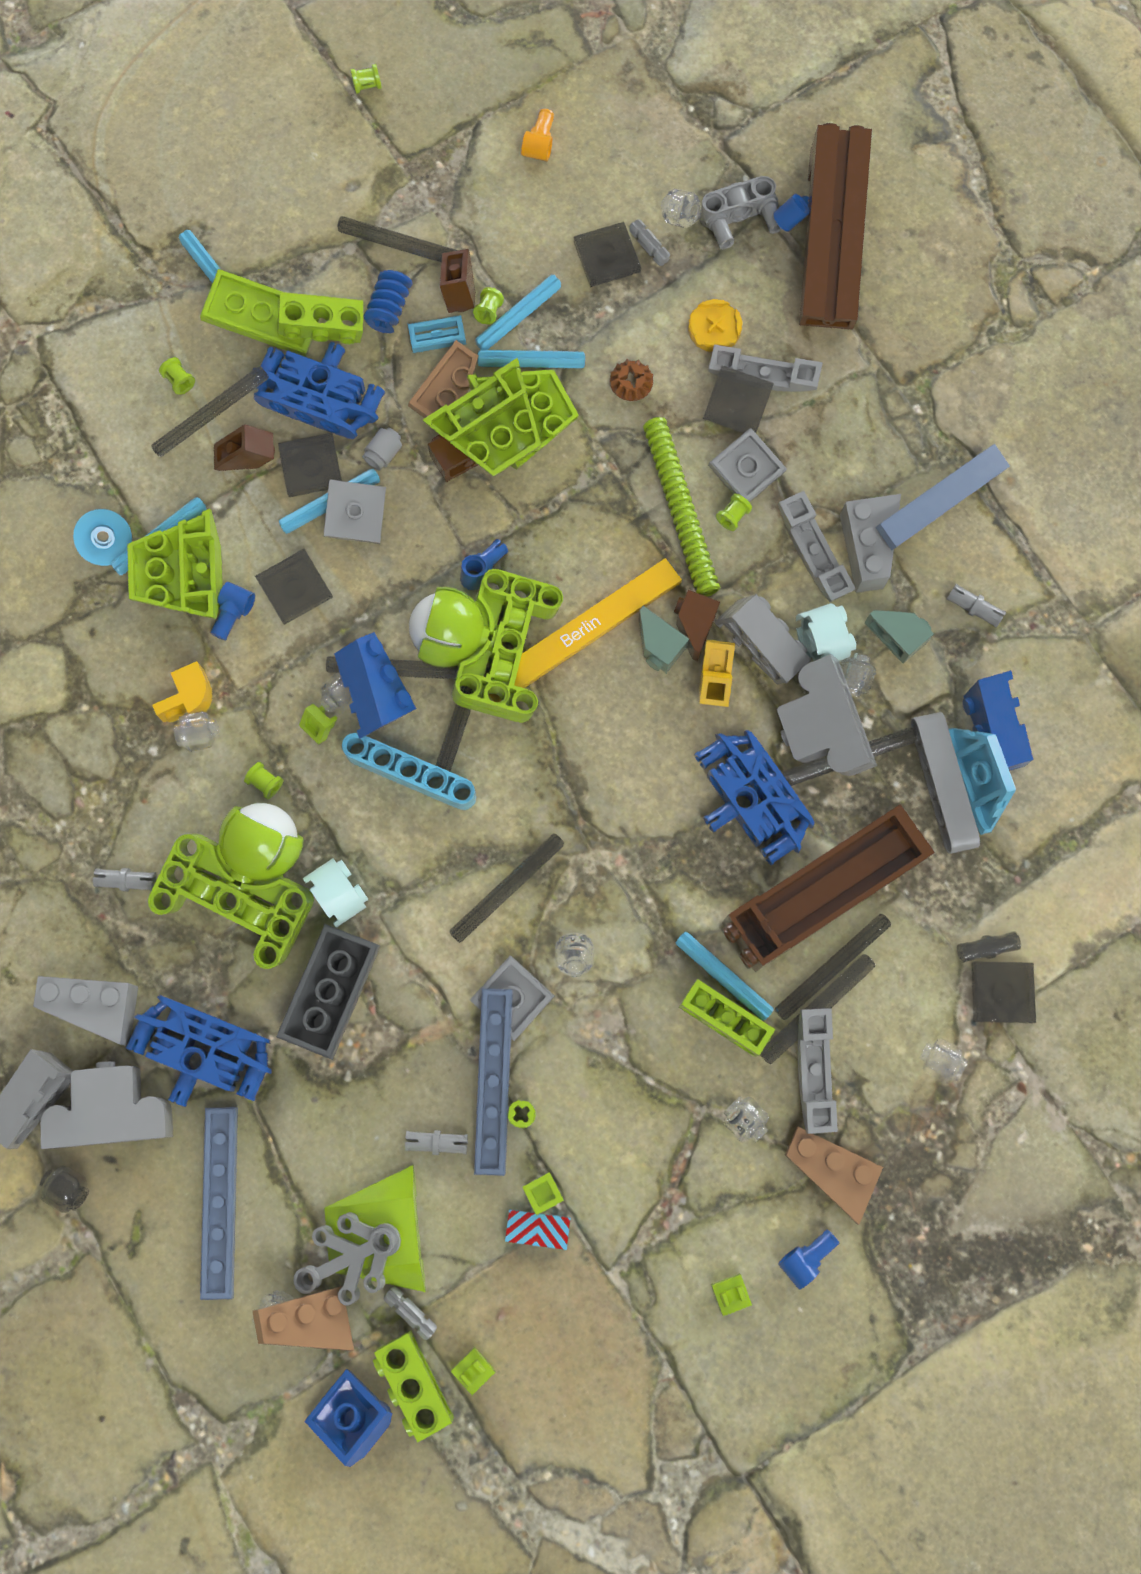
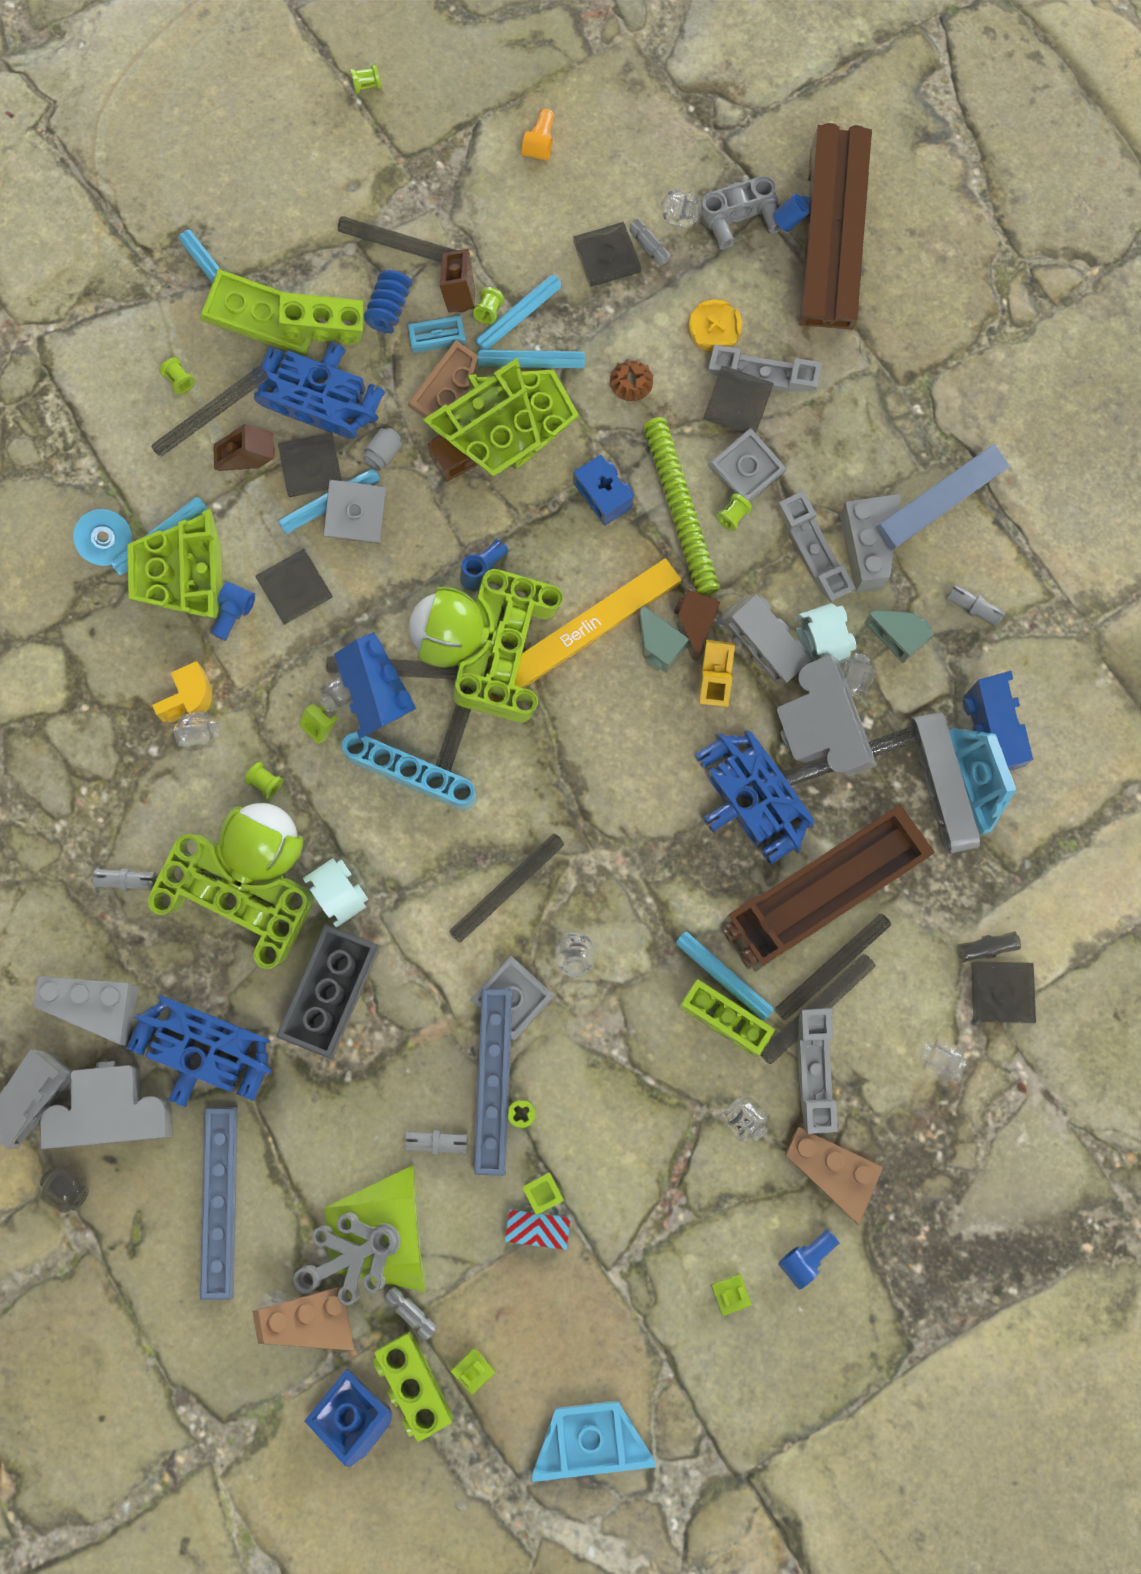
none -> medium azure wing [532,1401,656,1482]
none -> blue brick [573,455,634,526]

